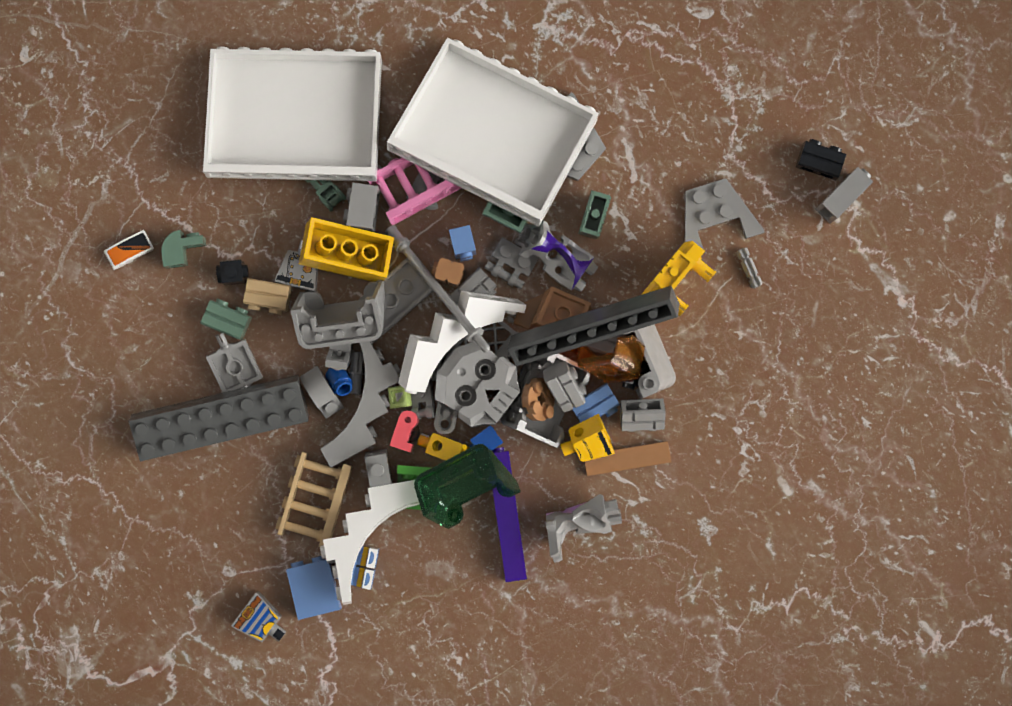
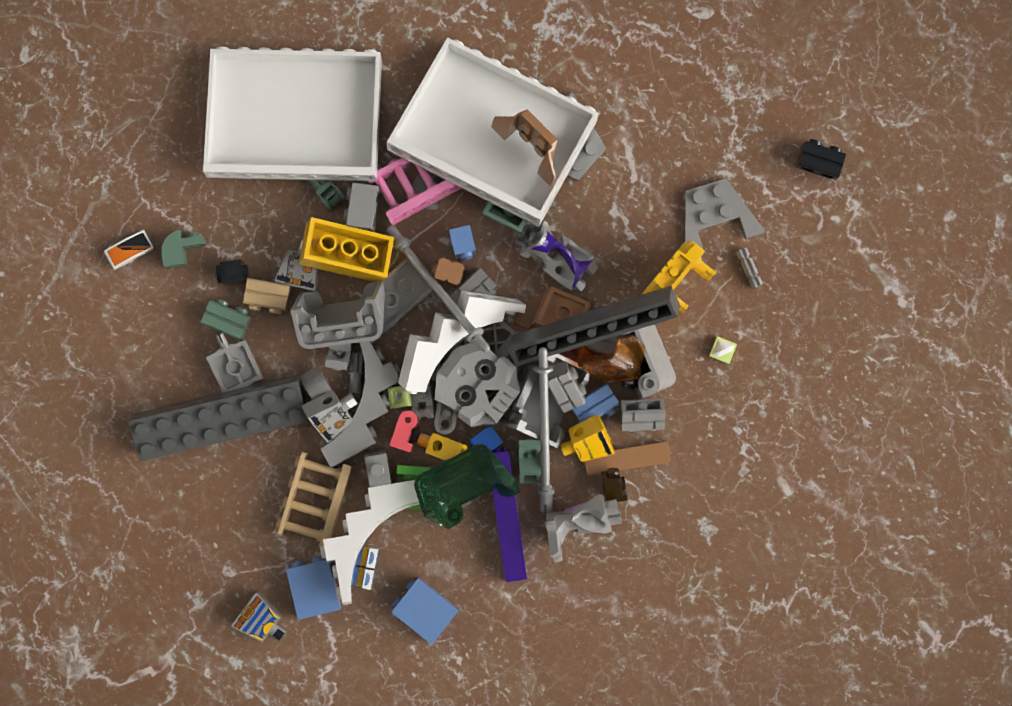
blue brick [325,368,352,396] -> none
light grey plate [484,237,539,289] -> none
medium nougat plate [522,378,555,421] -> none
sand green brick [578,190,611,239] -> none
light grey brick [815,167,873,224] -> none
none -> light grey torso [301,391,357,443]
none -> medium blue brick [391,577,459,645]
none -> medium nougat piece [491,109,558,187]
none -> sand green brick [518,438,541,484]
none -> light grey bar [534,347,555,513]
none -> dark brown brick [601,468,628,502]
none -> tile [709,336,737,364]

